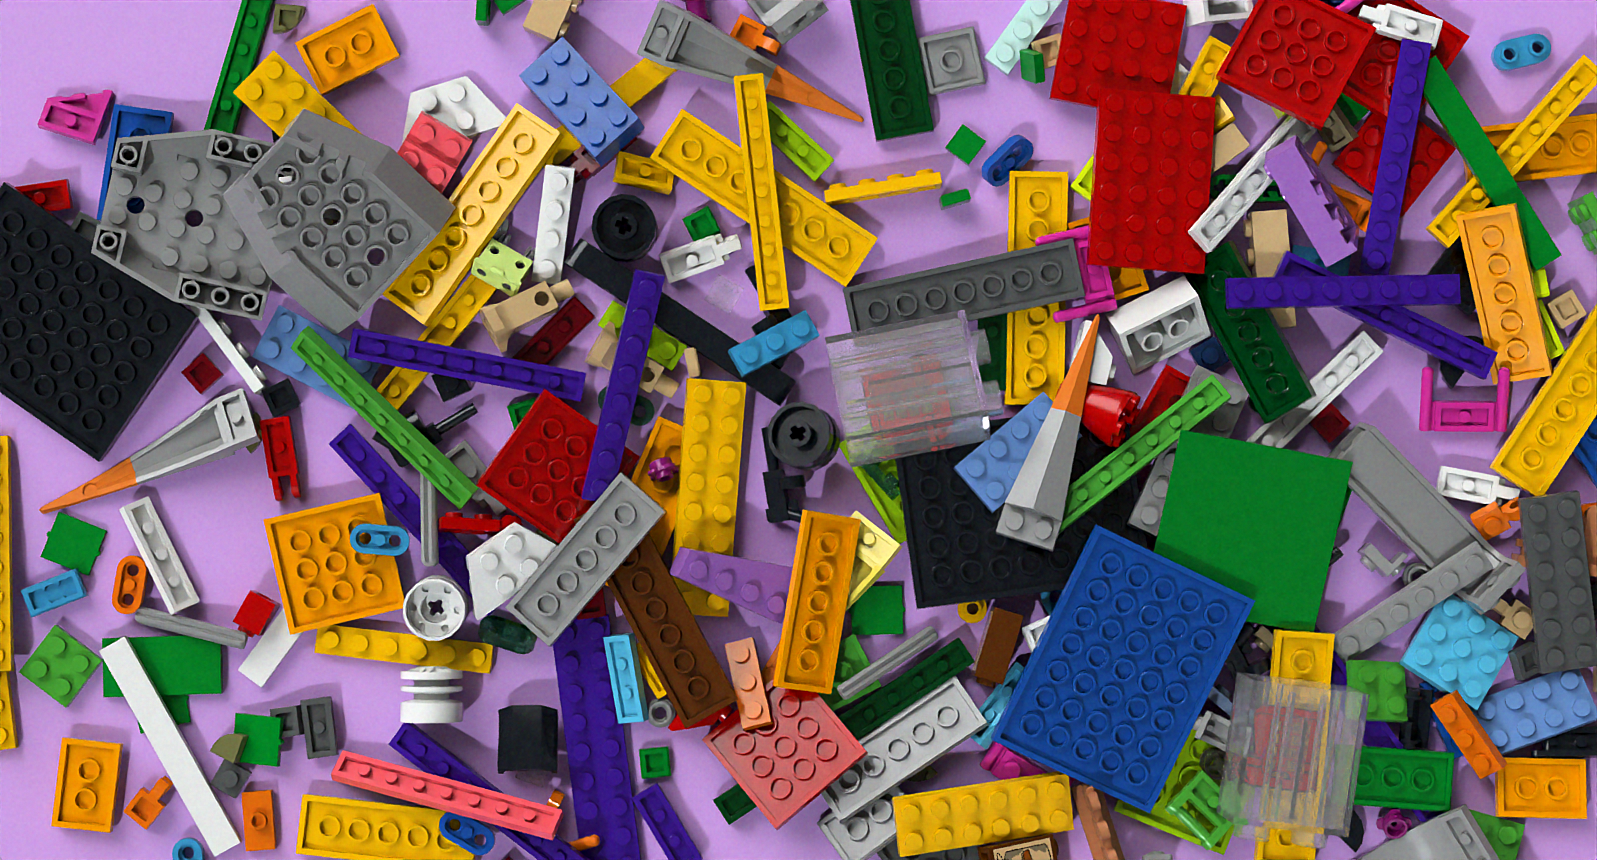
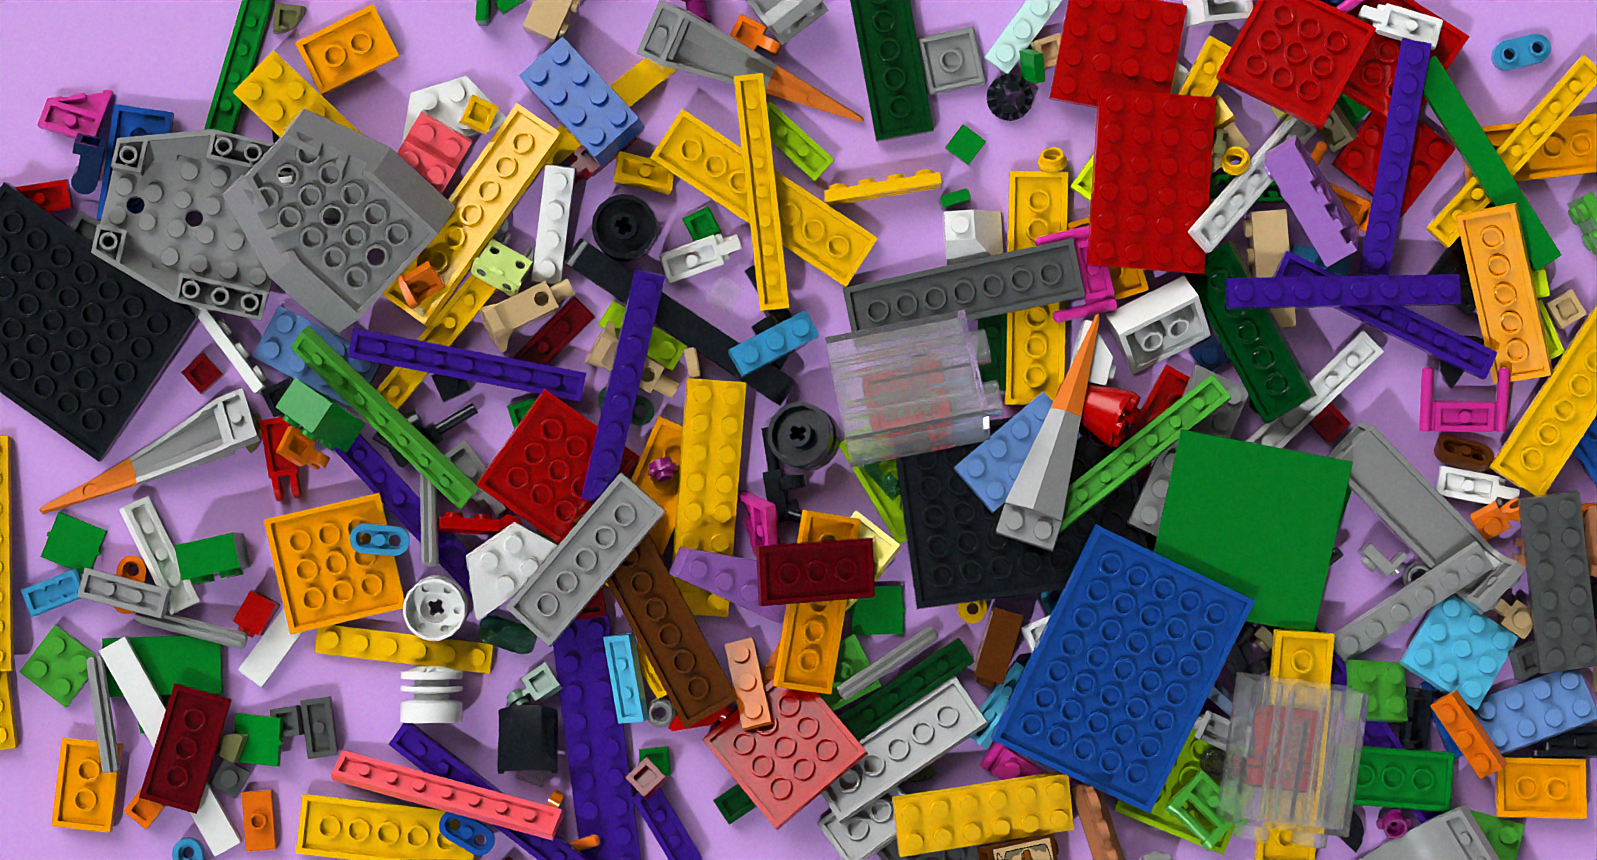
blue plate [981,135,1033,187] -> none
none -> dark blue leg [71,133,107,195]
none -> light grey plate [77,568,172,619]
none -> light grey axle [86,656,120,773]
none -> dark red tile [139,683,232,814]
none -> green brick [174,532,250,585]
none -> green brick [276,378,366,453]
none -> orange plate [276,426,330,470]
none -> orange tile [397,260,446,308]
none -> yellow plate [459,94,499,135]
none -> plate [507,662,563,706]
none -> plate [625,757,668,800]
none -> dark pink wing [737,490,780,555]
none -> dark red tile [756,537,875,606]
none -> white slope [942,210,1004,266]
none -> black gear [987,74,1034,121]
none -> yellow plate [1038,147,1067,173]
none -> olive tile [1211,128,1229,159]
none -> yellow plate [1221,146,1251,175]
none -> reddish brown plate [1434,435,1494,473]

